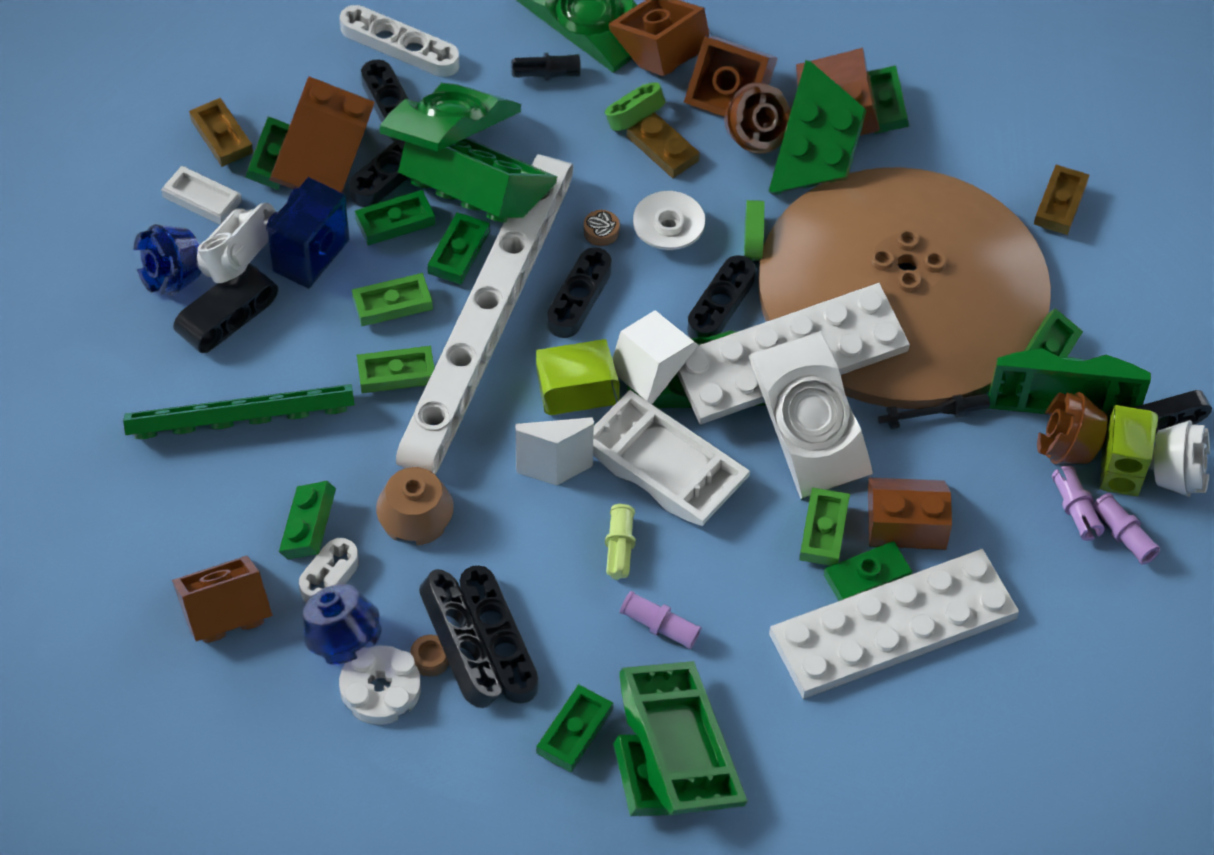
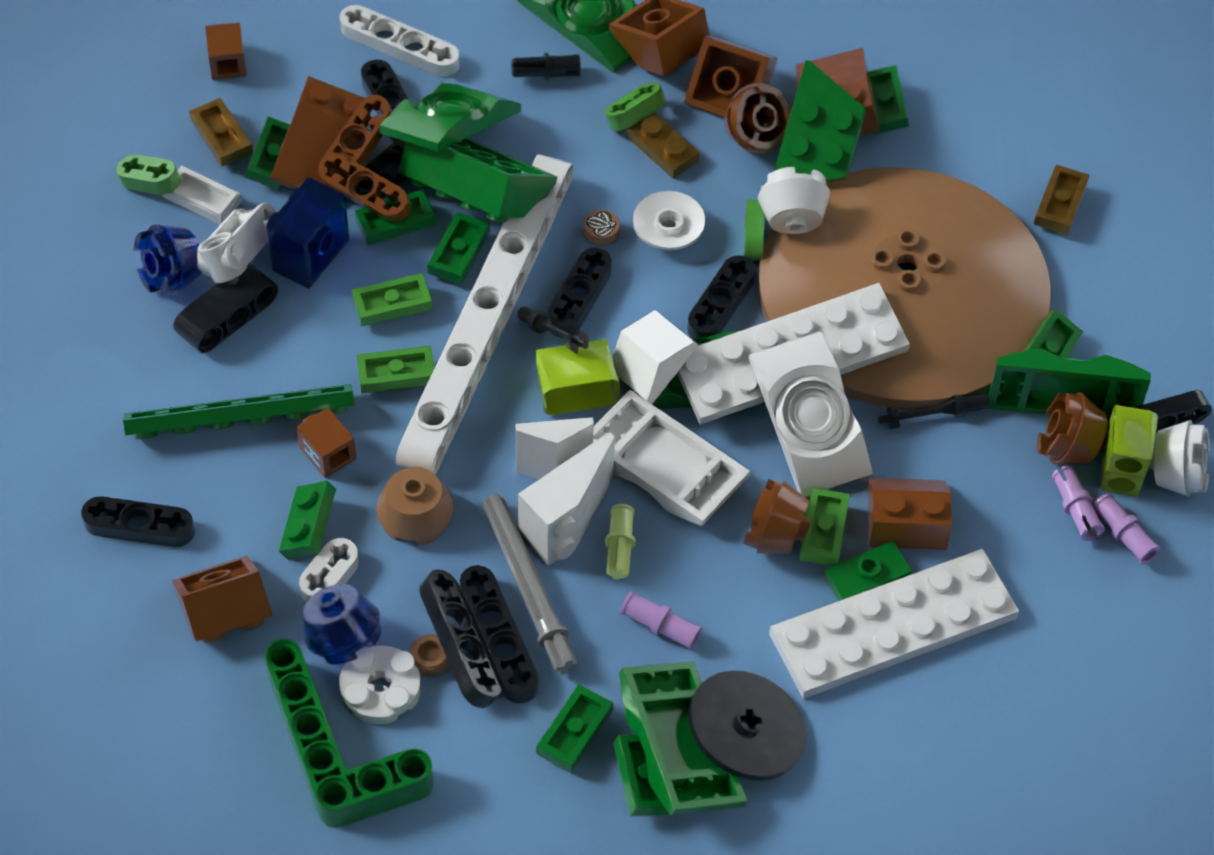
none -> black beam [81,496,195,547]
none -> bright green beam [116,155,181,195]
none -> dark orange brick [205,22,247,80]
none -> green beam [265,638,434,828]
none -> dark orange brick [296,408,357,478]
none -> dark orange beam [318,95,411,222]
none -> light grey axle [483,493,578,675]
none -> black piece [517,306,589,353]
none -> white slope [518,432,615,566]
none -> black piece [688,671,806,780]
none -> dark orange cone [744,478,812,555]
none -> white cone [758,167,830,234]

